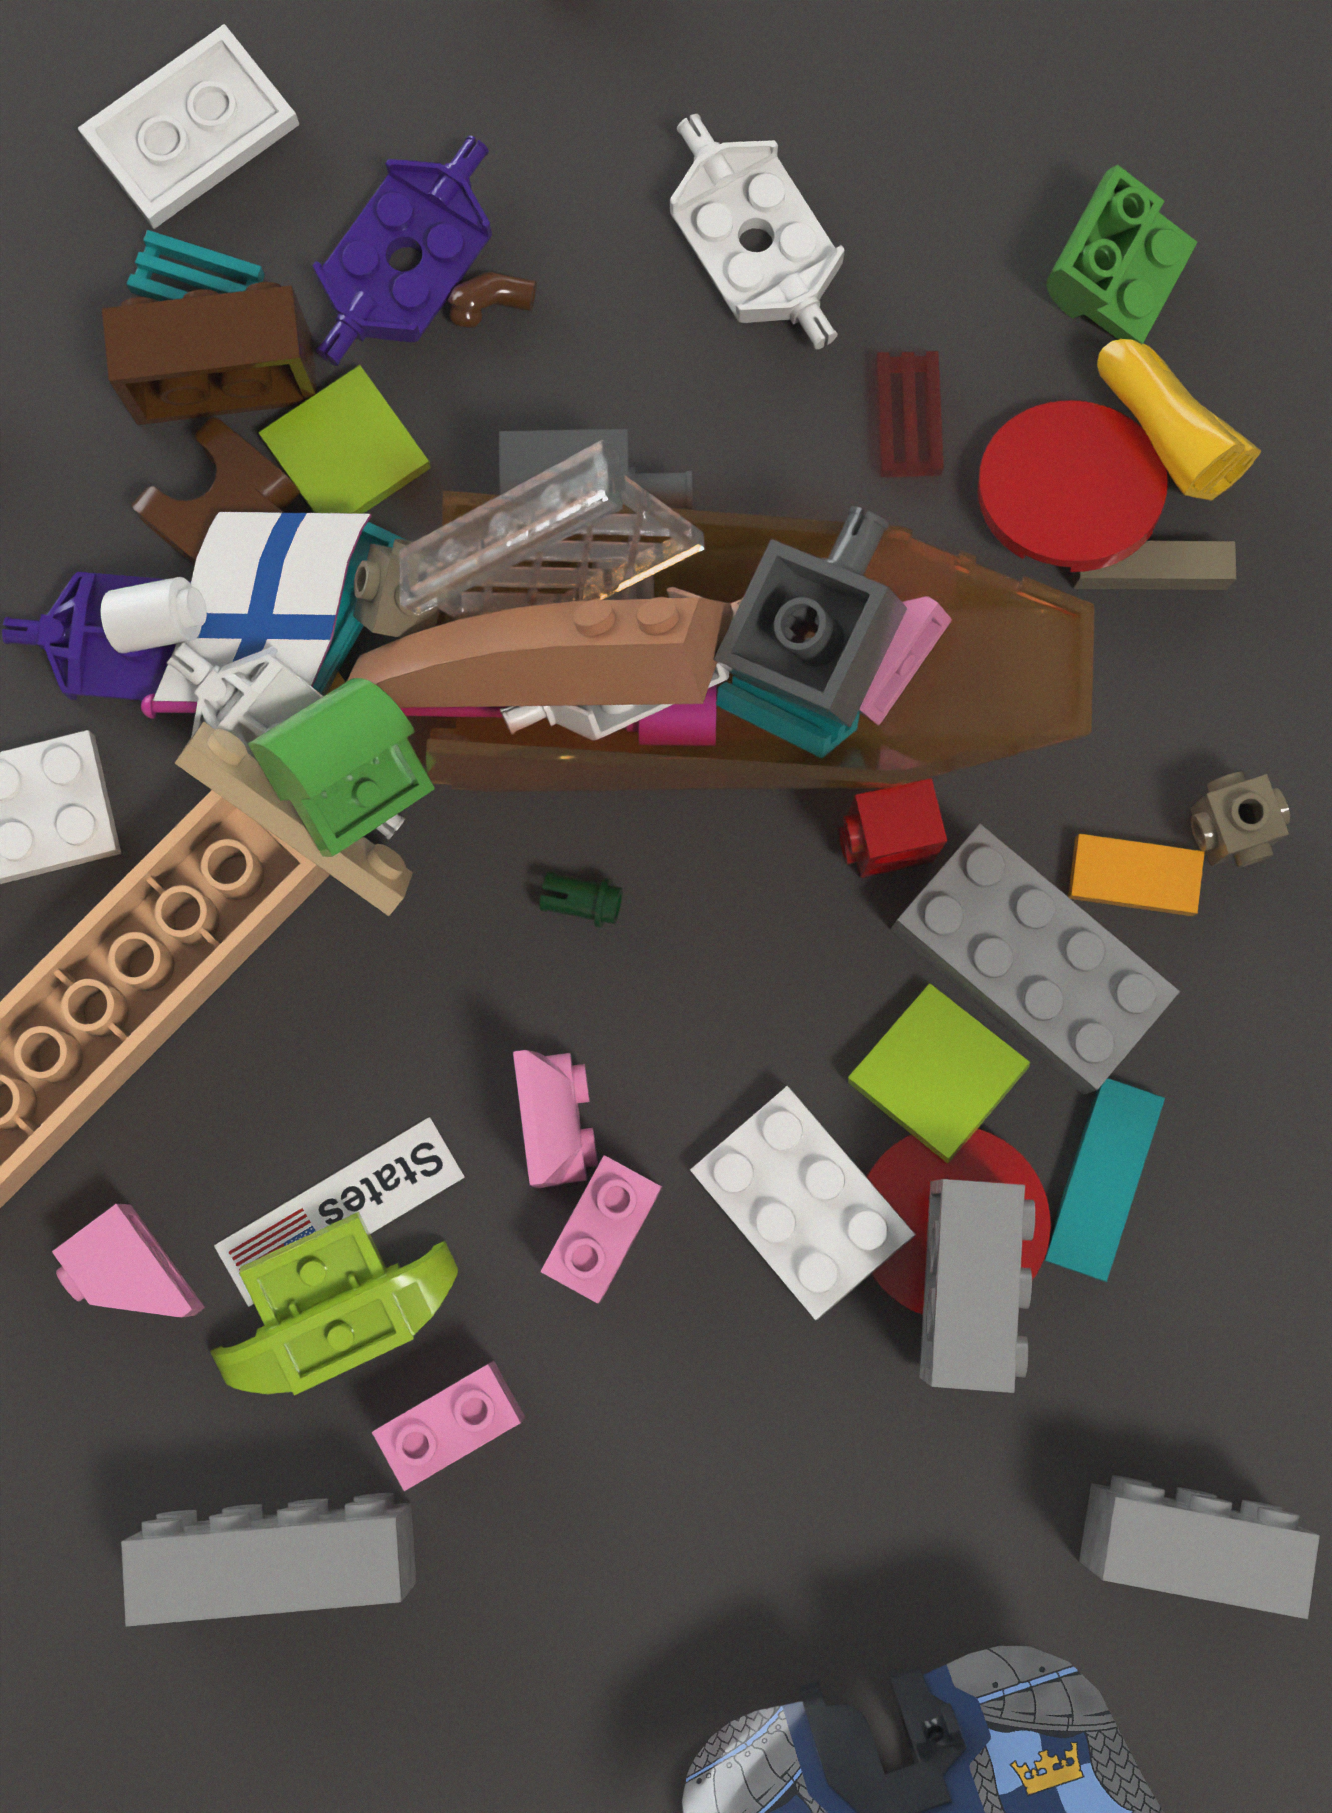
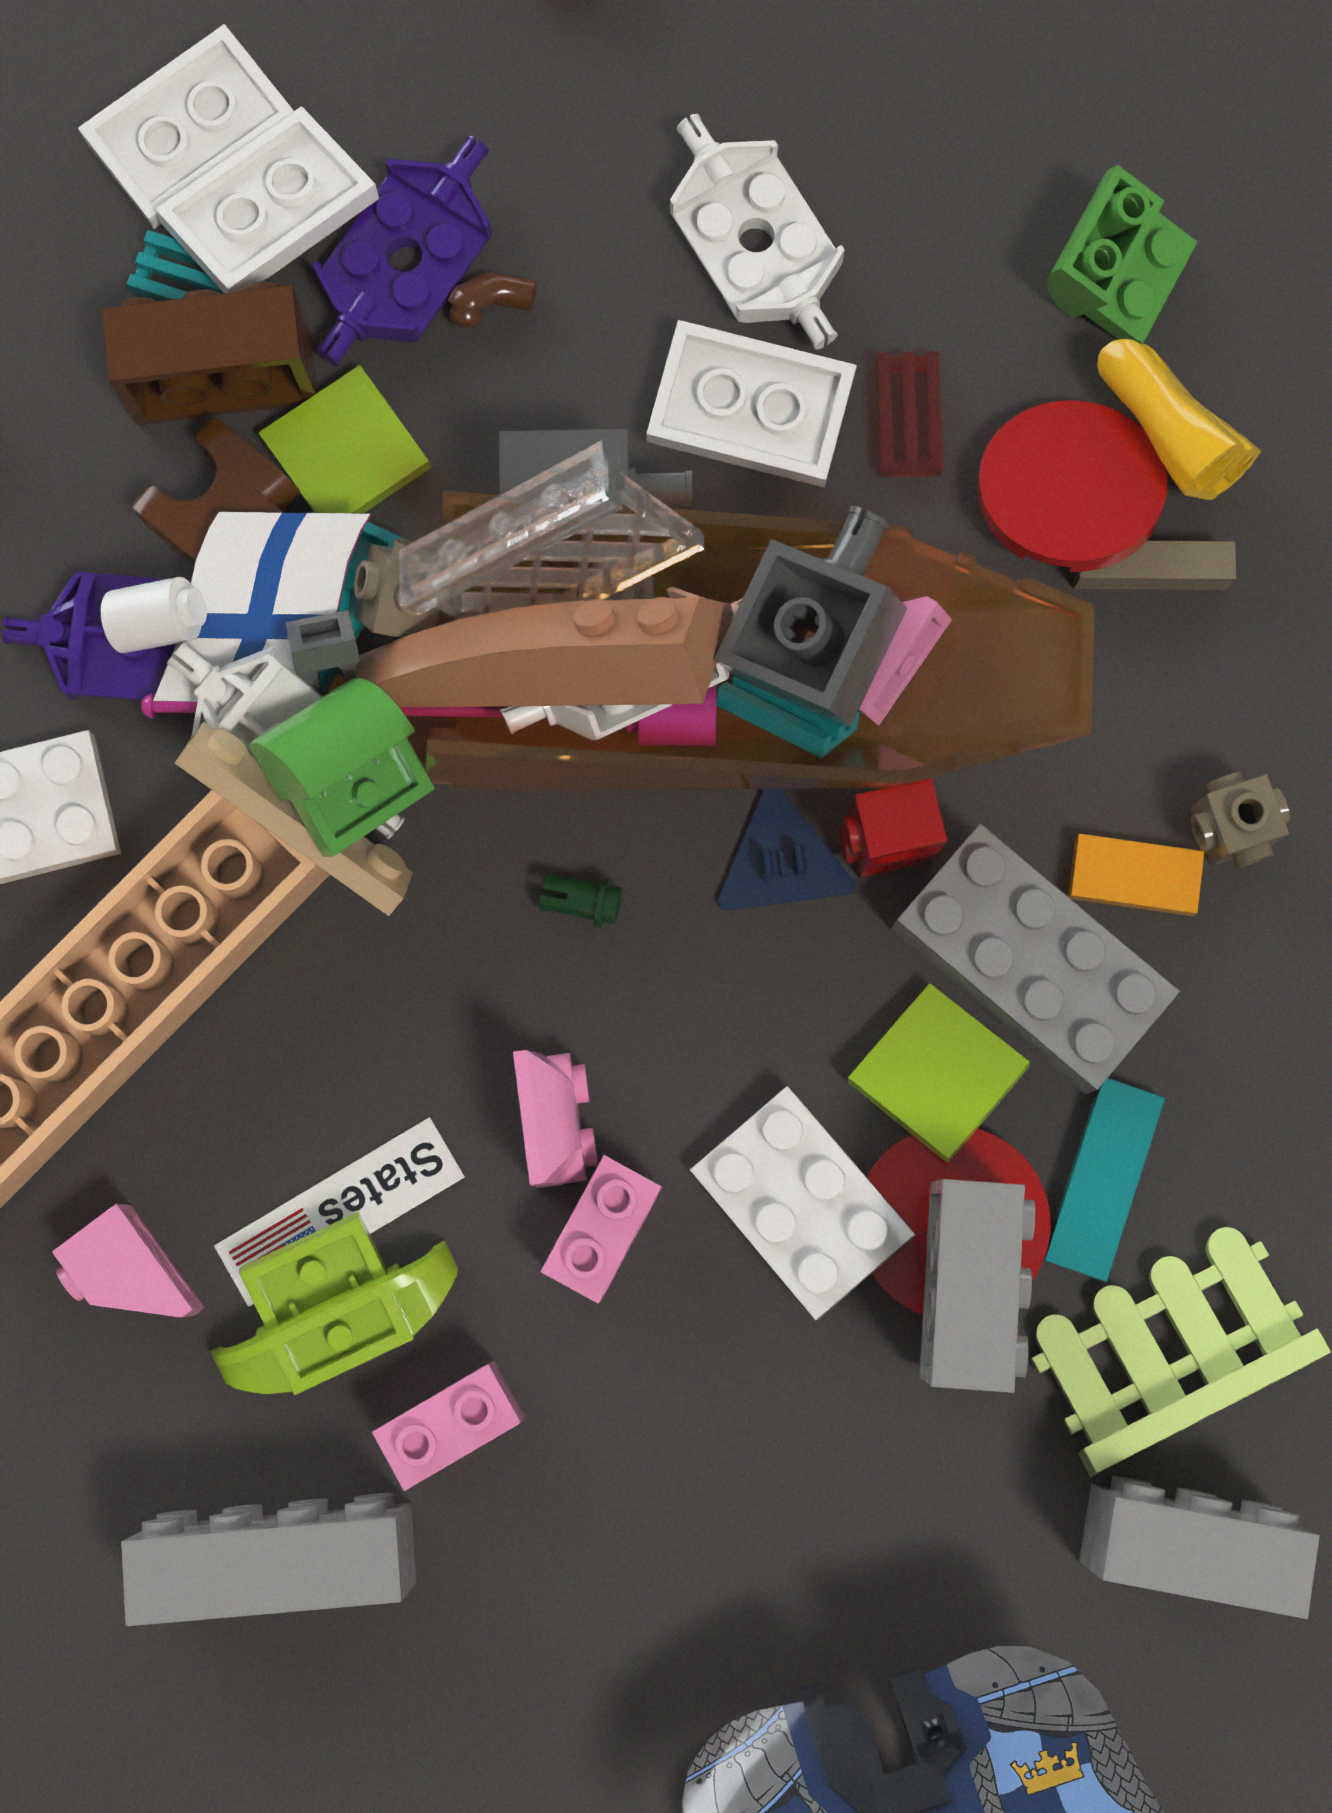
none -> white plate [155,106,379,293]
none -> dark grey tile [285,610,360,690]
none -> white plate [646,320,857,488]
none -> dark blue piece [718,783,855,911]
none -> yellowish green fence [1031,1227,1331,1477]

